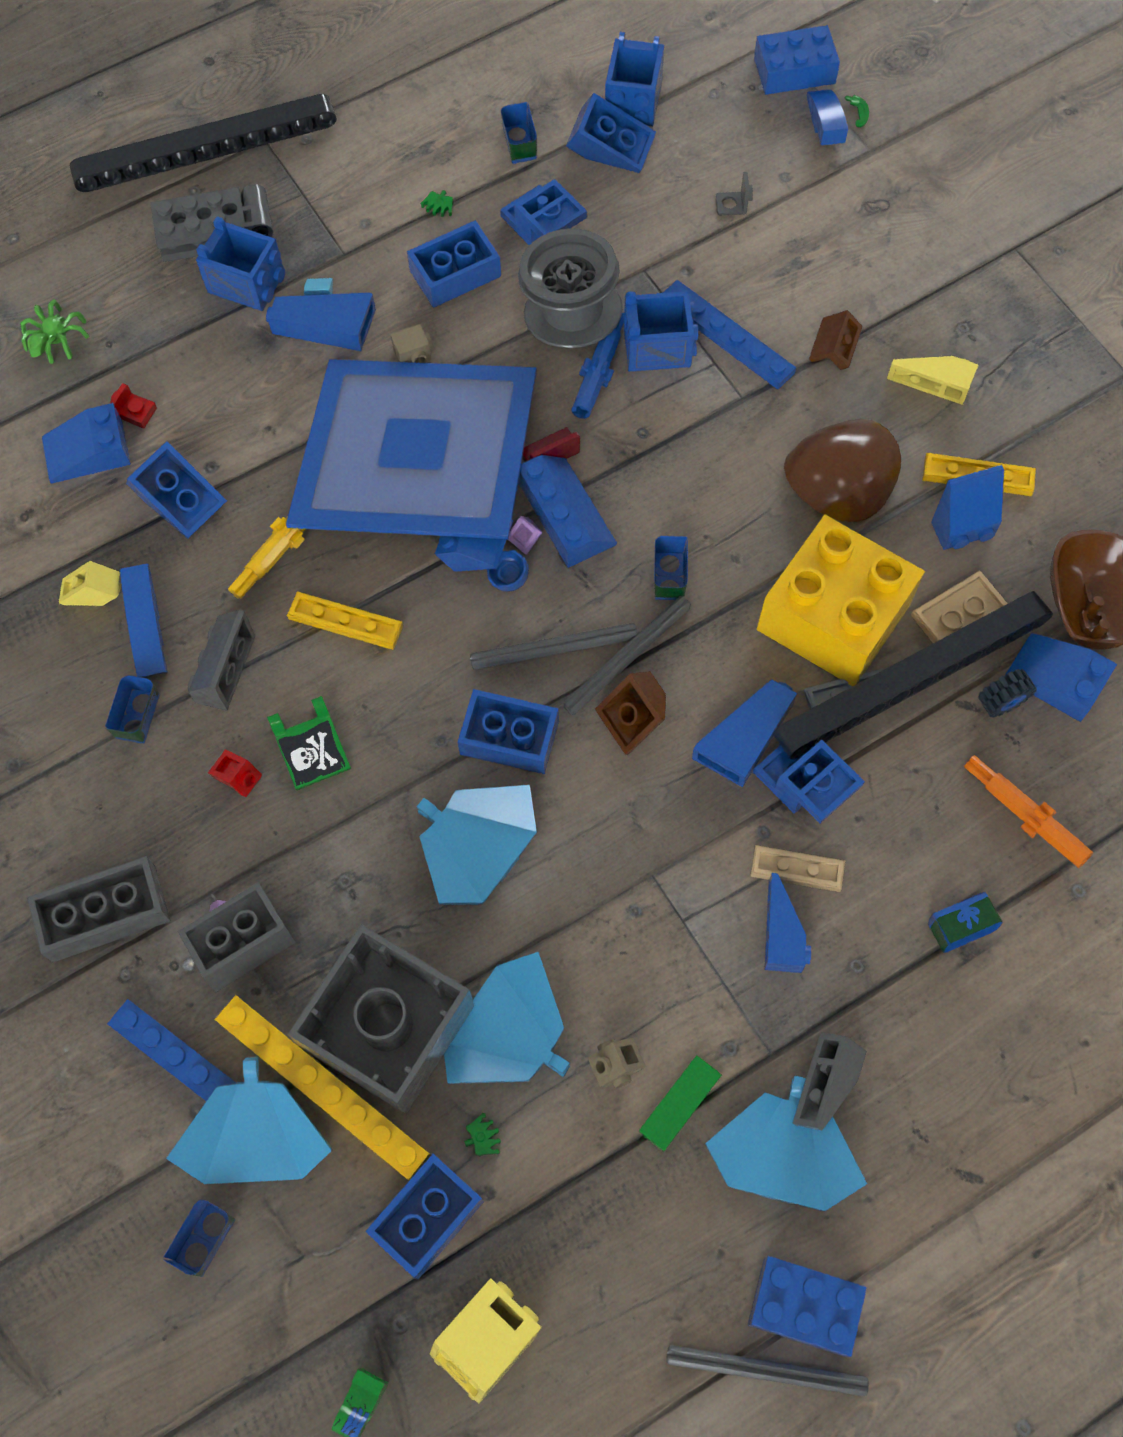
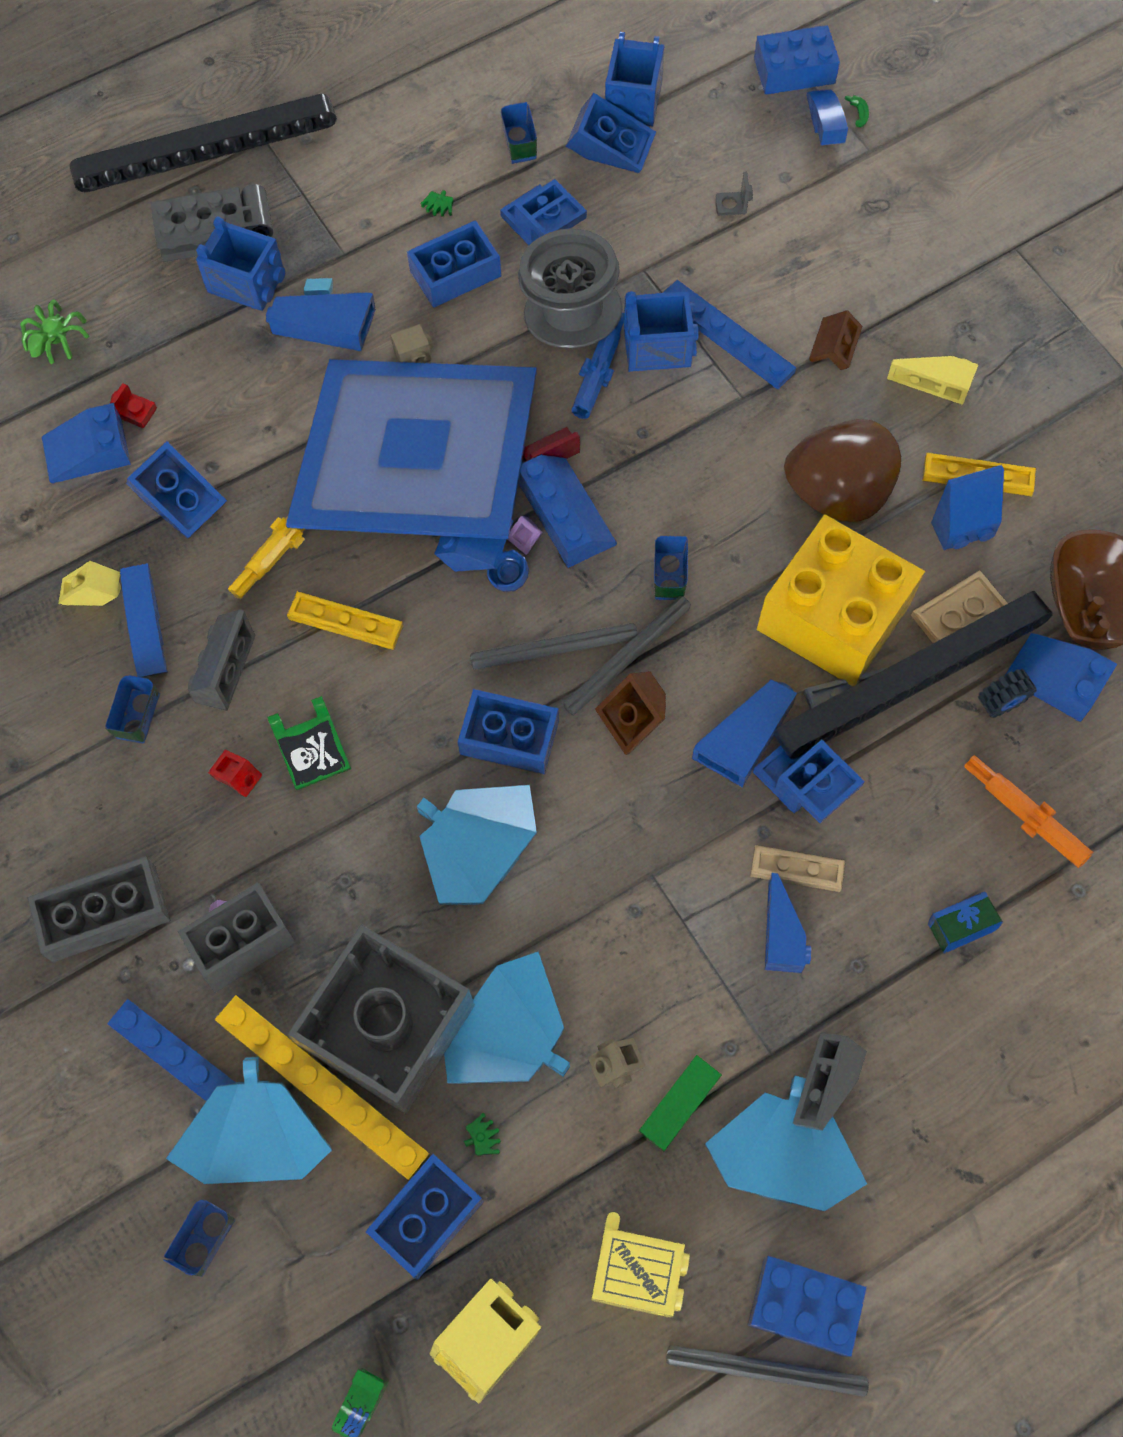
none -> light yellow container [592,1212,690,1318]

